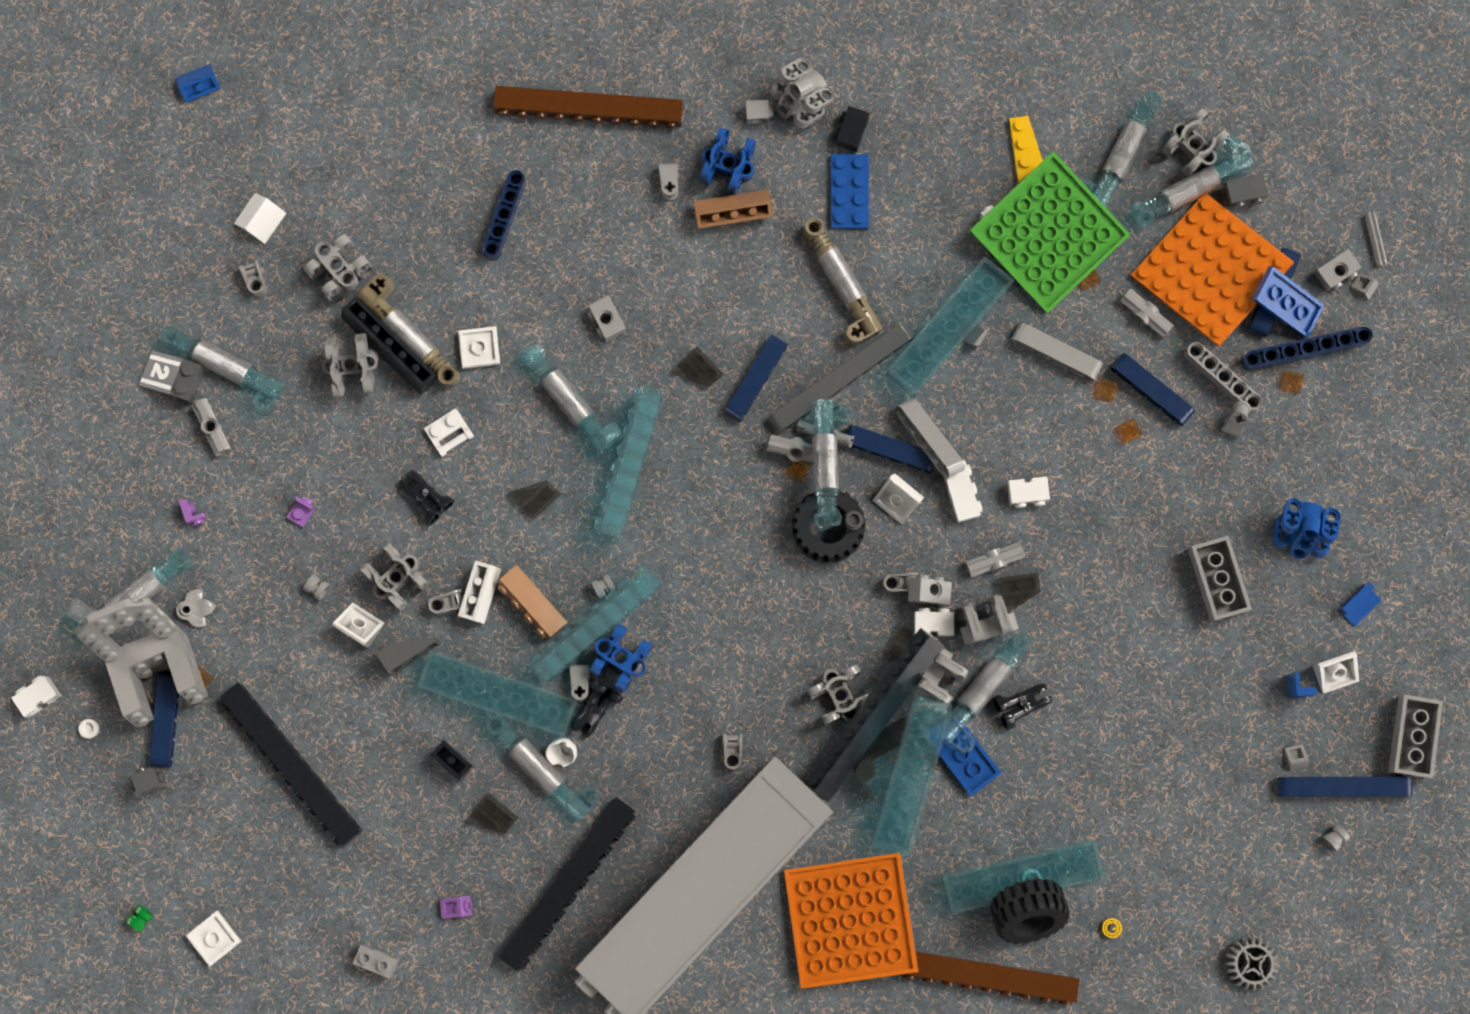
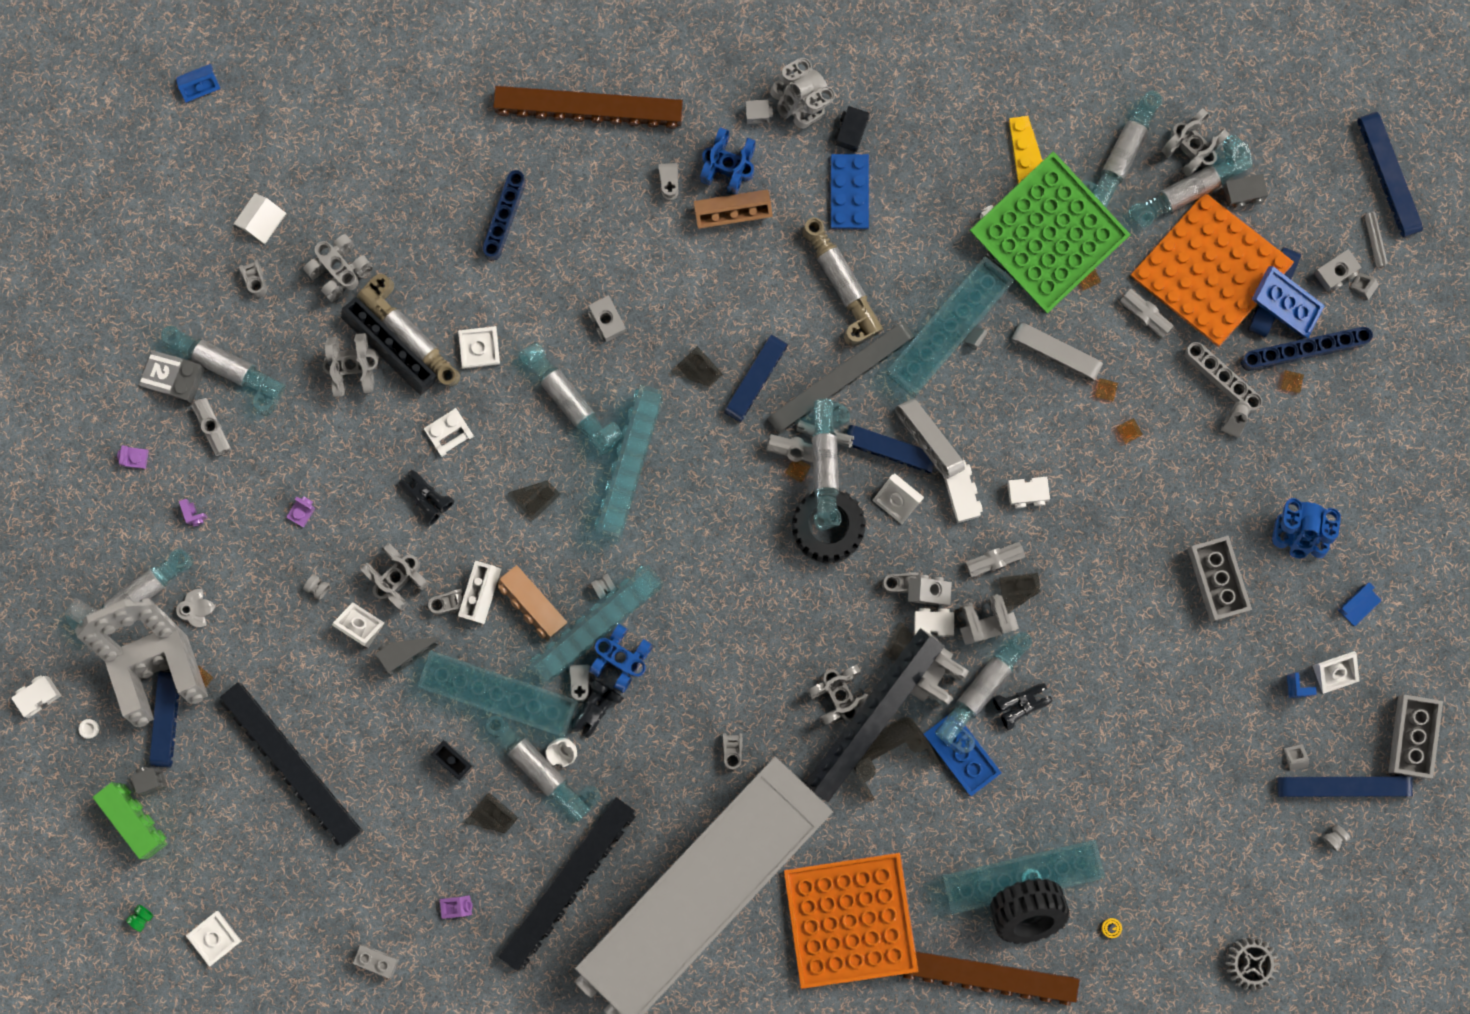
dark grey plate [844,511,863,530] -> none
clear light blue brick [872,694,952,857] -> none
dark blue beam [1110,353,1195,426] -> none
none -> bright green brick [93,782,167,859]
none -> medium lavender bracket [117,445,149,469]
none -> dark blue beam [1357,111,1423,238]

